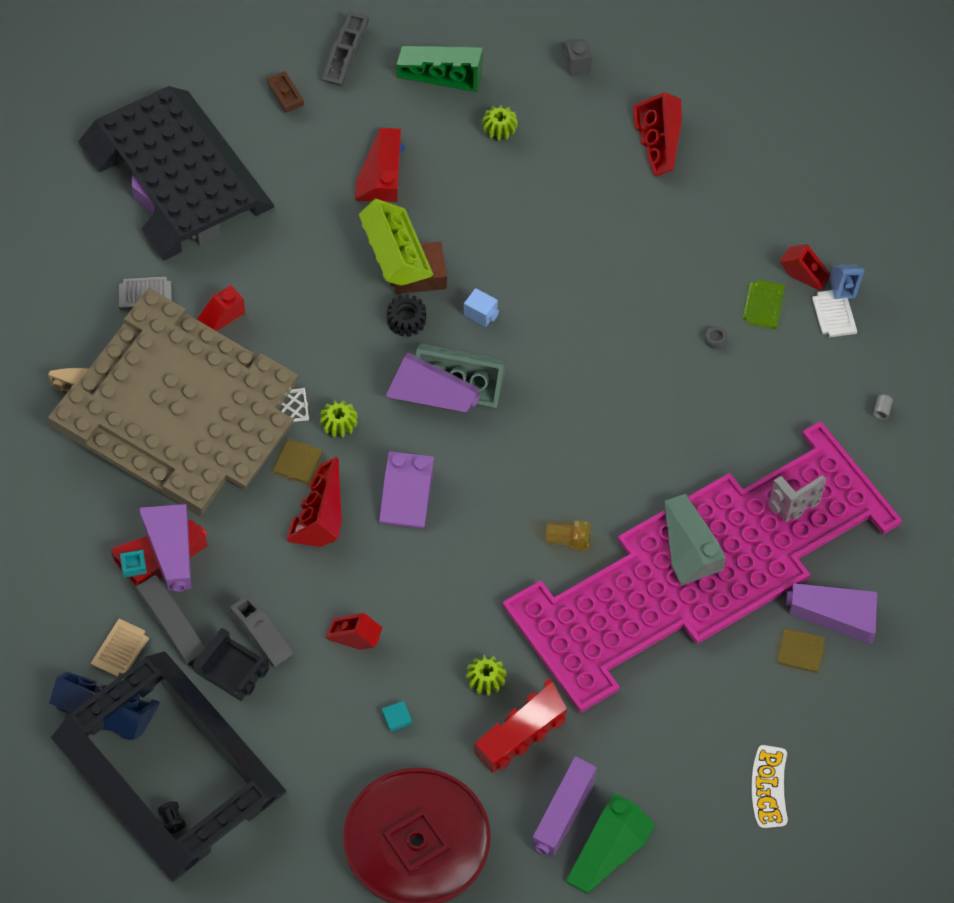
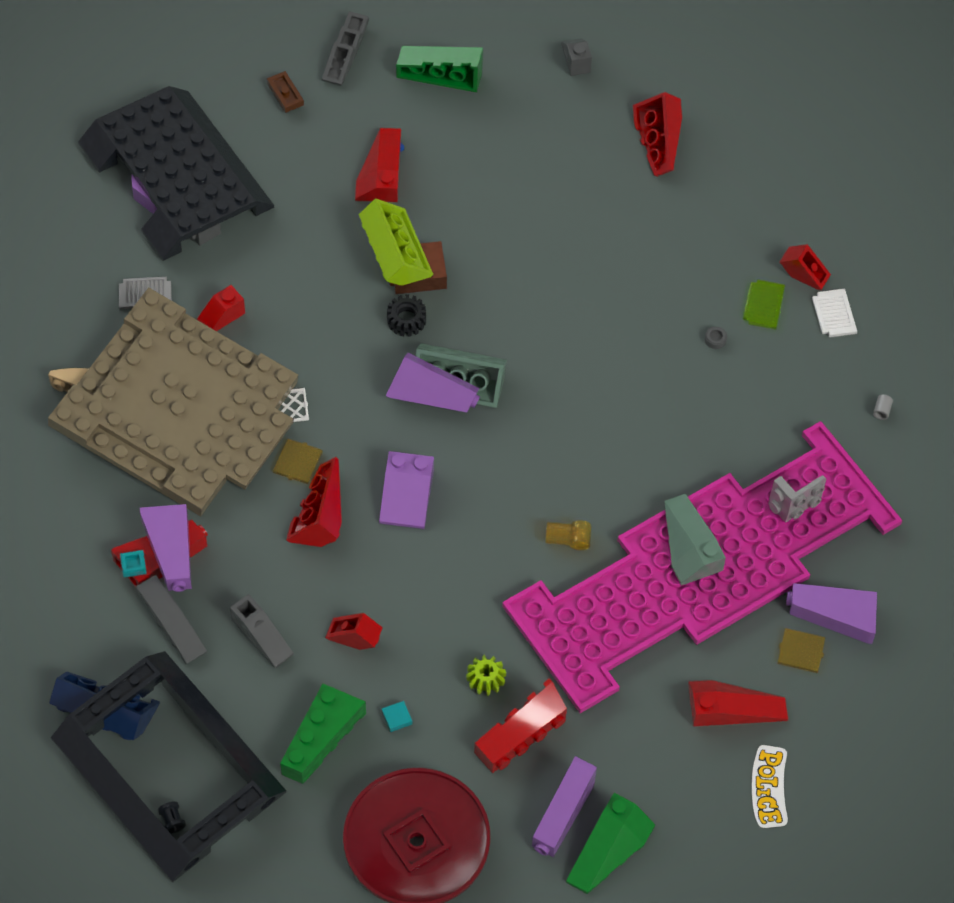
tan window [90,619,149,678] -> none
black panel [194,628,269,701] -> none
lime gear [320,399,358,438] -> none
light blue brick [464,288,499,327] -> none
lime gear [482,105,518,141] -> none
medium blue slope [829,264,864,299] -> none
none -> green wedge [280,683,366,784]
none -> red wedge [688,680,788,727]

